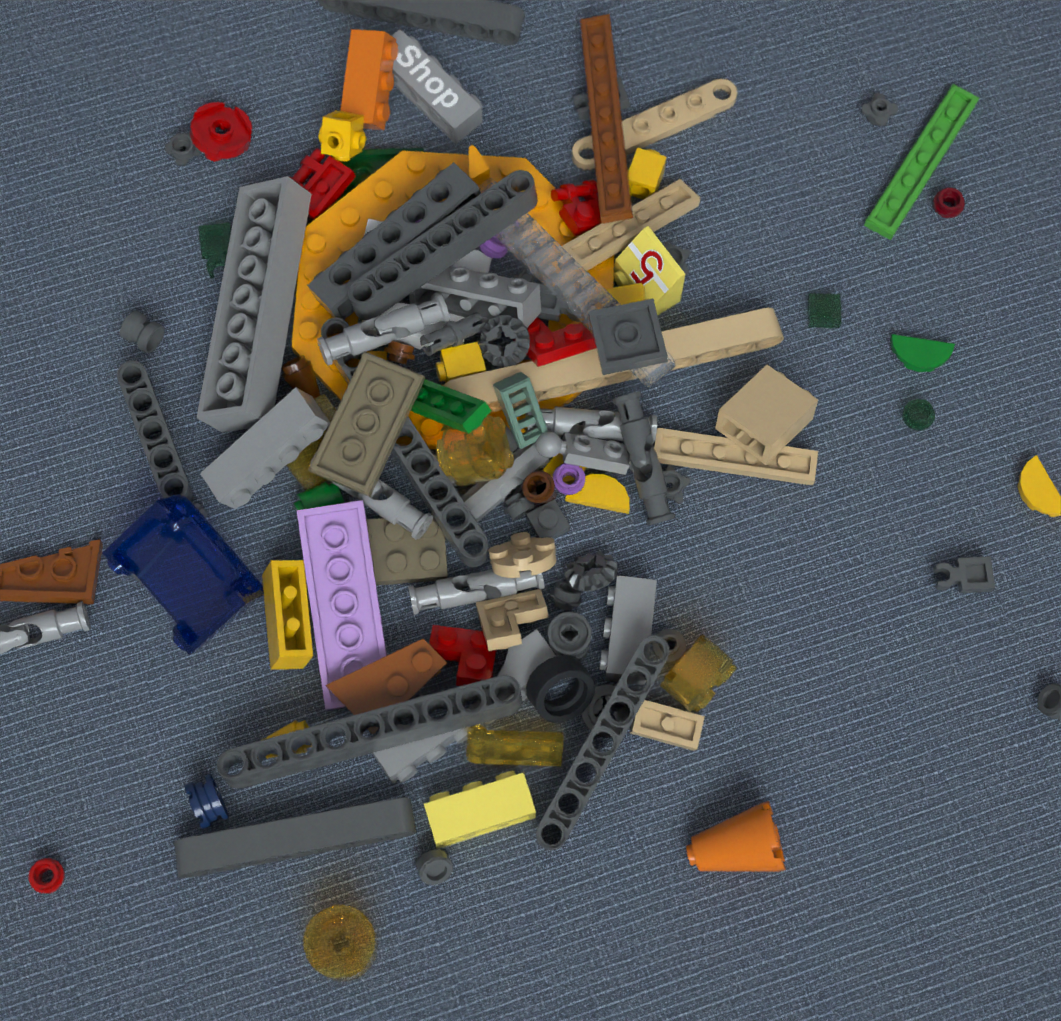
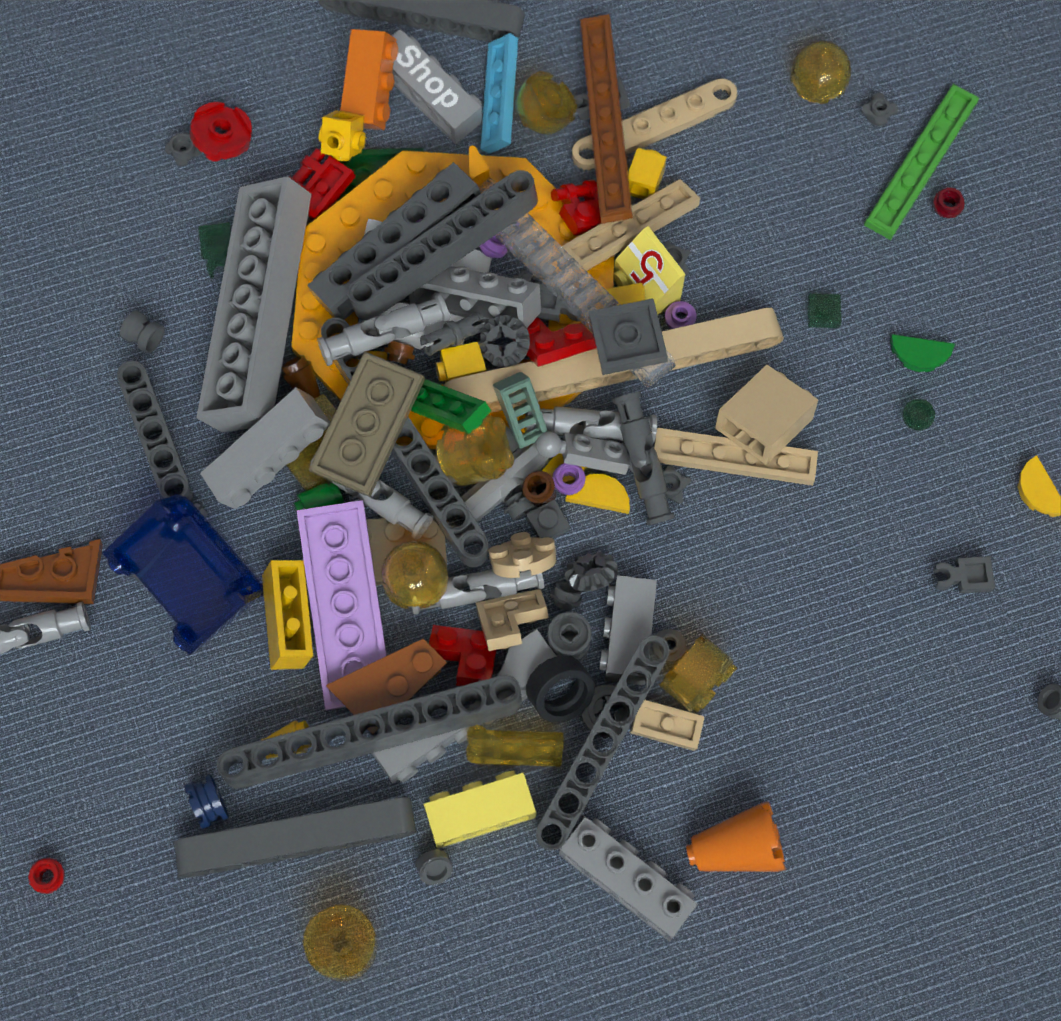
none -> clear yellow cylinder [381,541,449,609]
none -> medium azure plate [481,33,518,154]
none -> clear yellow cylinder [516,71,577,135]
none -> light grey brick [559,817,698,942]
none -> medium lavender plate [665,301,697,329]
none -> clear yellow cylinder [790,40,852,104]

